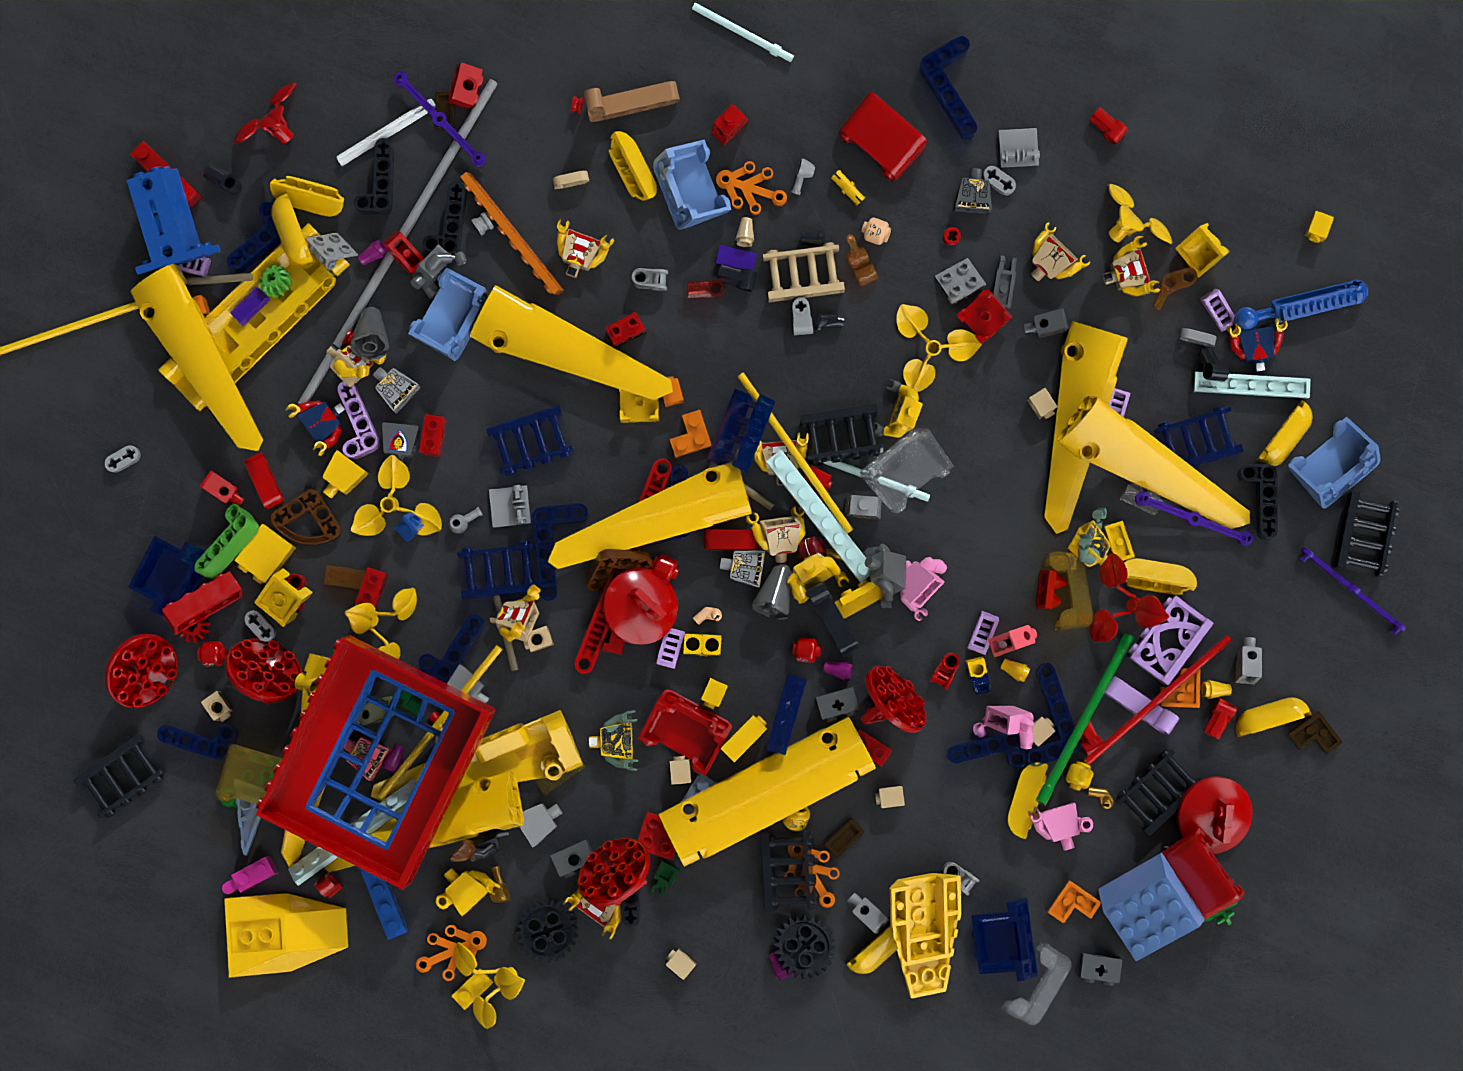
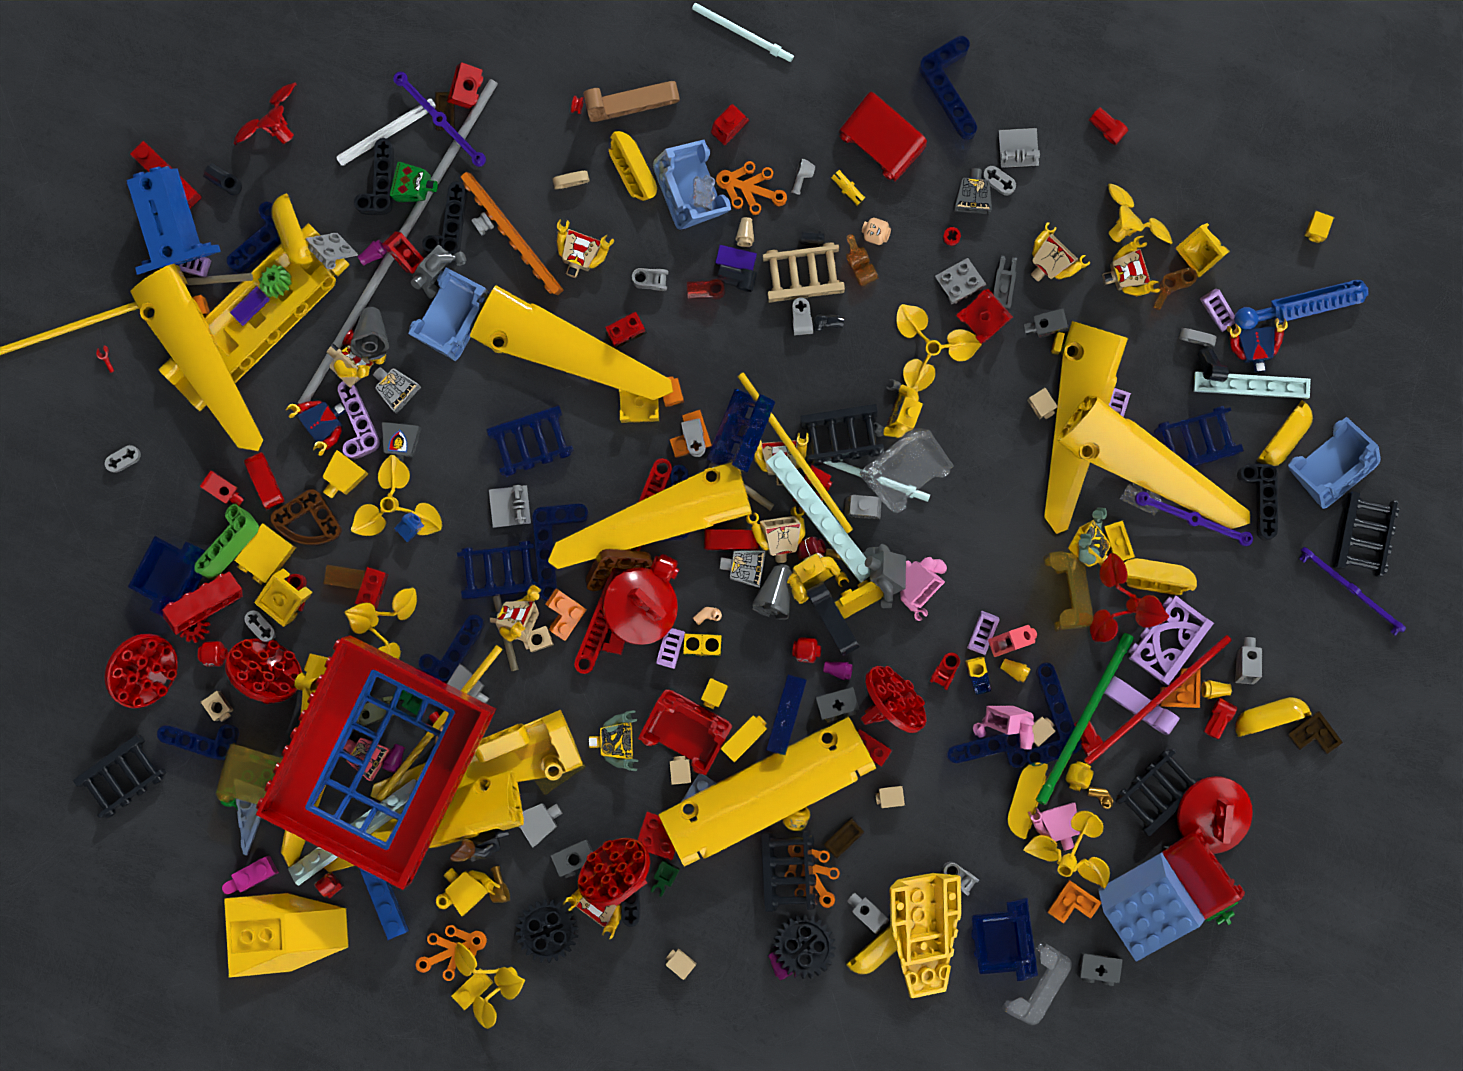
yellow brick [270,176,344,217] -> none
red brick [419,414,447,457] -> none
light grey bar [448,507,483,534] -> none
red tile [1036,570,1068,609] -> none
none -> red hand [96,345,114,373]
none -> green torso [390,162,438,202]
none -> orange plate [545,589,587,641]
none -> light grey piece [681,418,706,457]
none -> clear hips [690,175,715,212]
none -> yellow plant [1024,811,1110,889]
none -> yellow tile [1051,332,1065,355]

